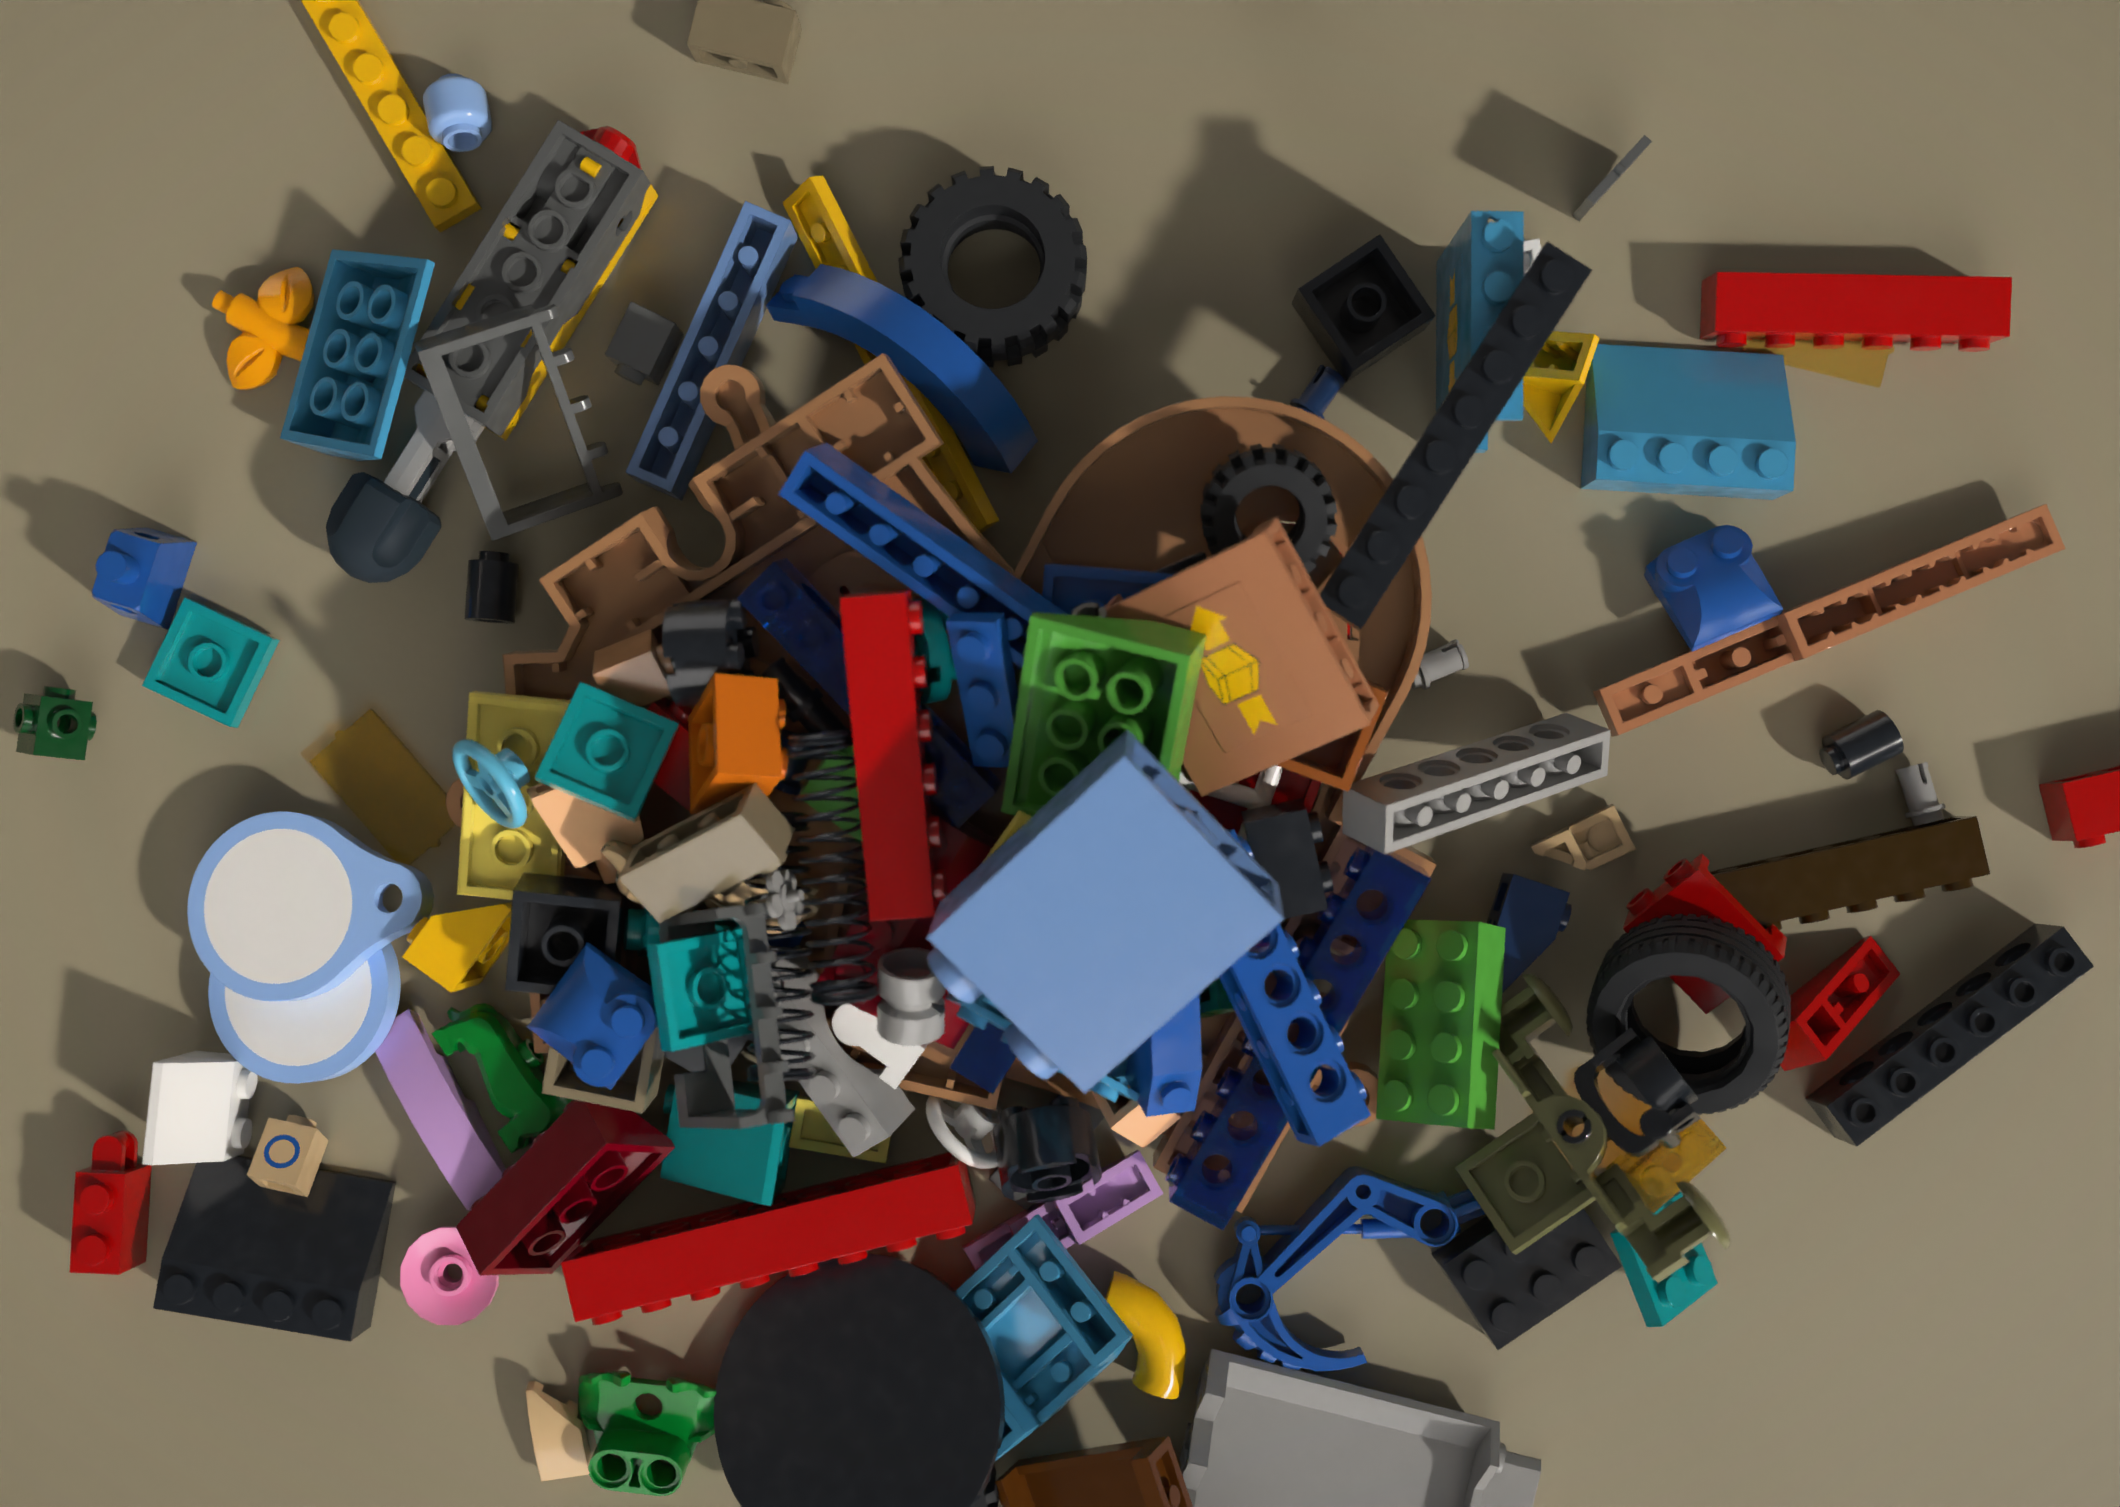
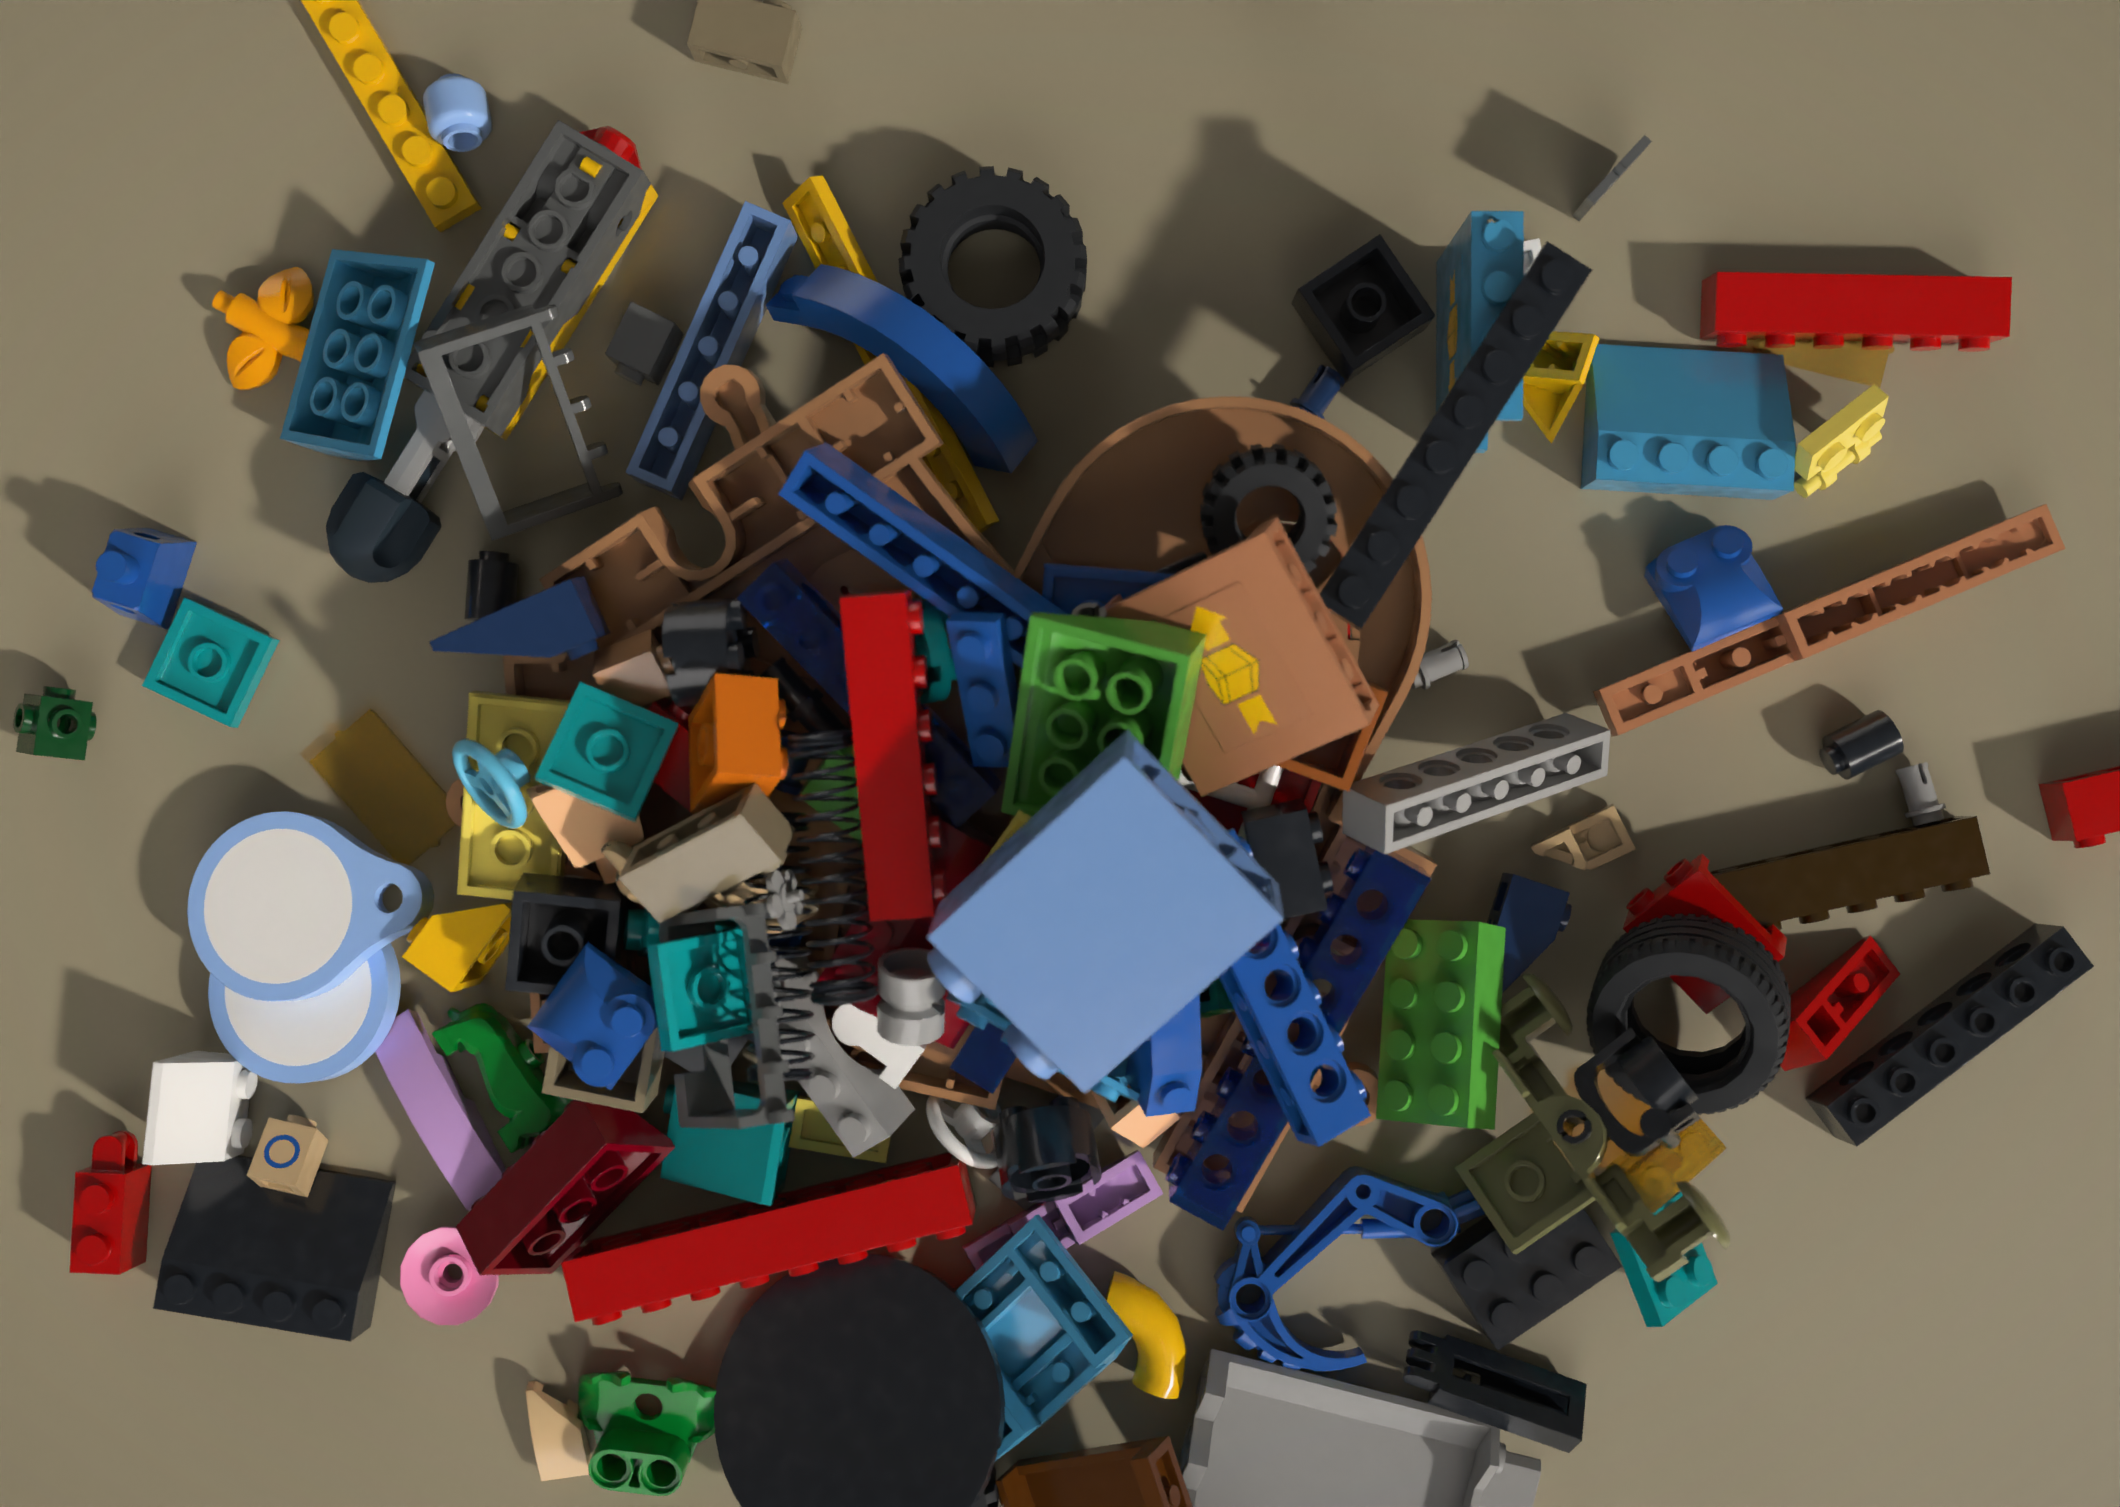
none -> dark blue slope [429,576,611,661]
none -> black hinge [1403,1330,1587,1453]
none -> light yellow plate [1794,384,1889,498]

